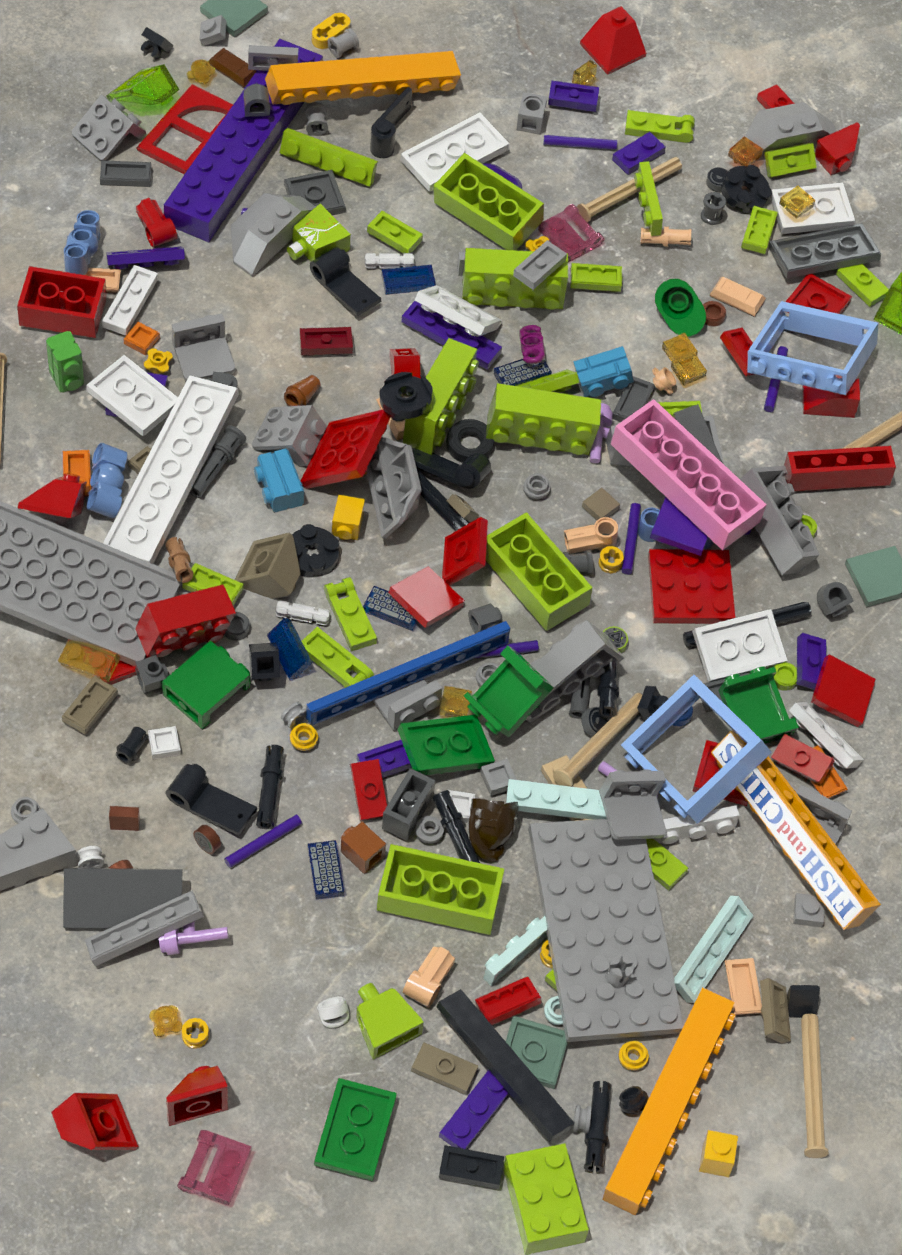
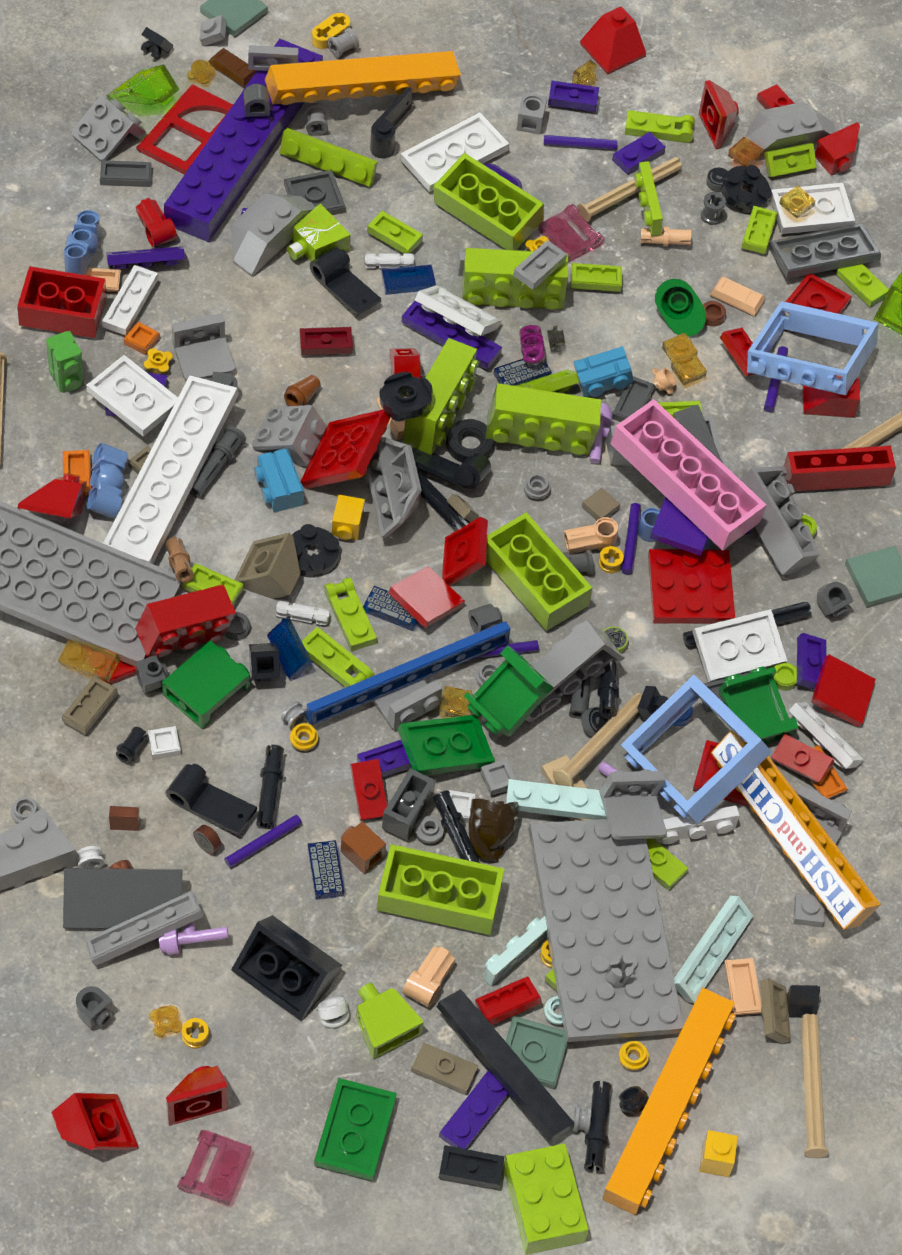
none -> dark grey plate [76,986,113,1030]
none -> black slope [231,915,342,1021]
none -> clear smoke plate [547,326,566,352]
none -> red slope [699,80,739,150]

